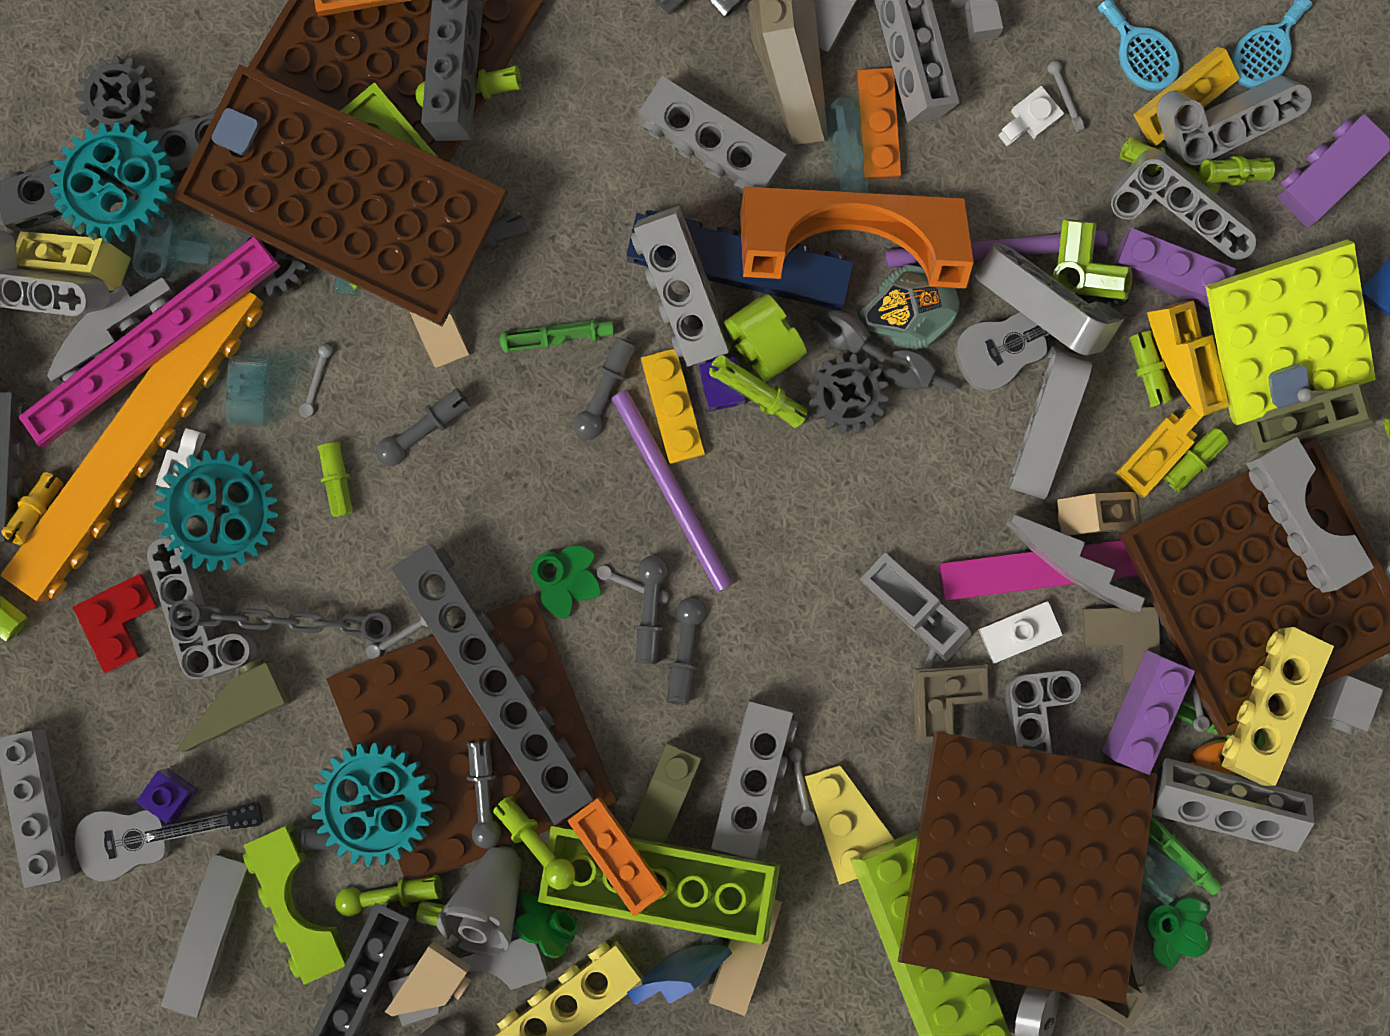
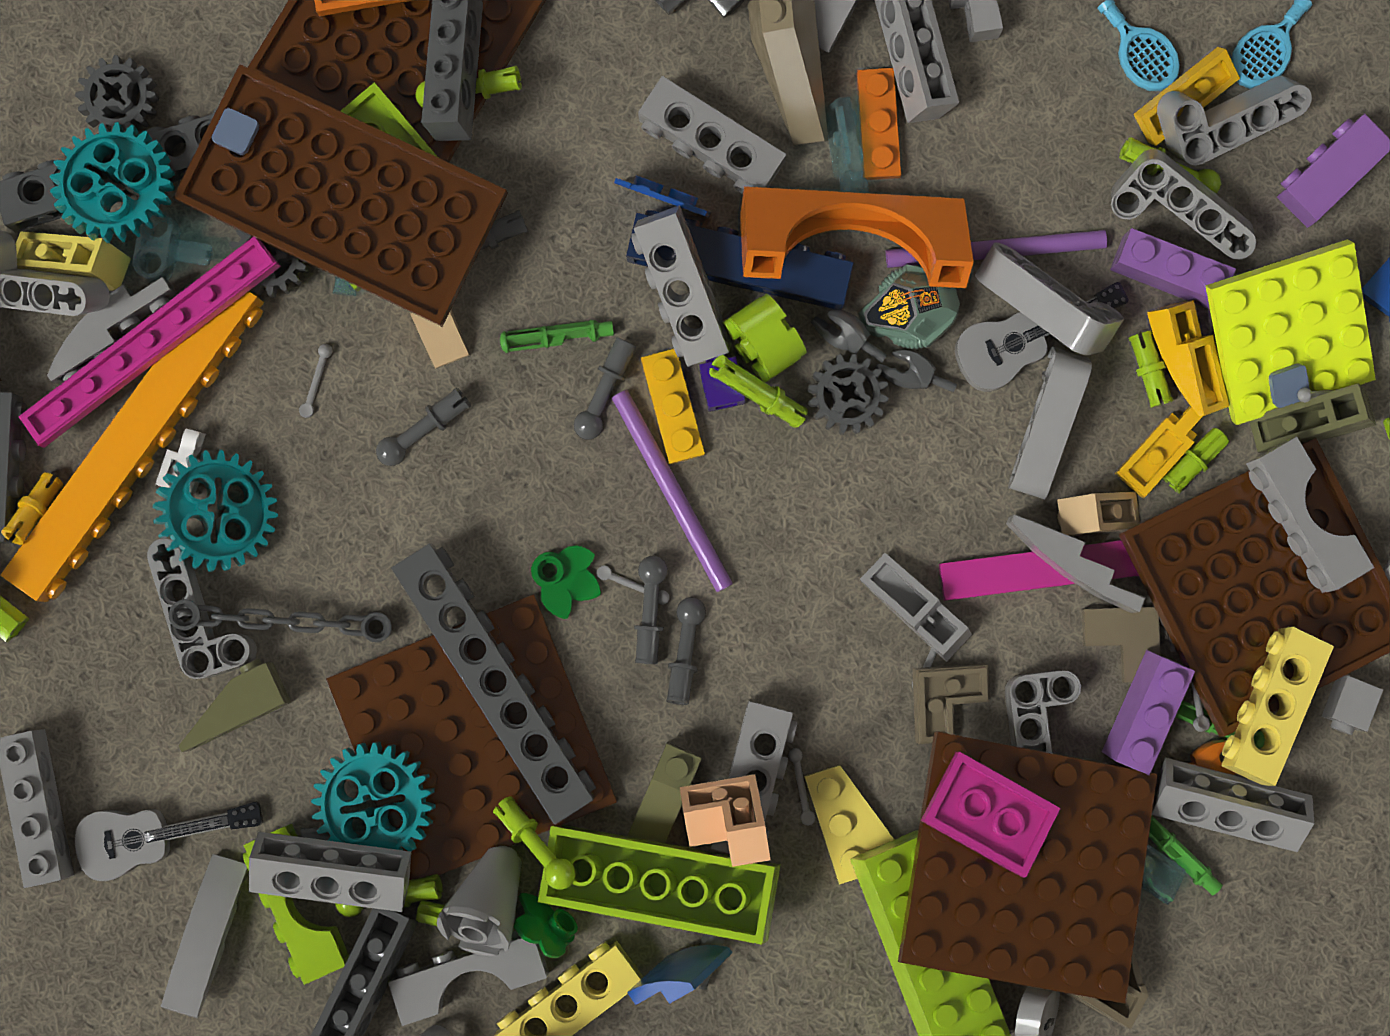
red plate [73,574,158,674] -> none
dark purple brick [136,768,199,824] -> none
clear light blue beam [226,356,272,426] -> none
lime axle [317,442,353,517] -> none
light grey hinge [366,616,428,659] -> none
tan slope [385,941,471,1016] -> none
dark grey pin [466,738,502,849] -> none
orange plate [567,798,668,916] -> none
tan slope [709,900,782,1016] -> none
white plate [978,601,1063,664] -> none
white plate [998,86,1064,146] -> none
light grey hinge [1047,61,1085,132] -> none
lime piece [1052,219,1133,300] -> none
green plate [1144,897,1210,969] -> none
lime pin [1199,156,1275,186] -> none
none -> light grey brick [249,832,411,912]
none -> blue piece [614,175,711,218]
none -> light nougat brick [680,774,771,867]
none -> dark pink plate [921,752,1060,877]

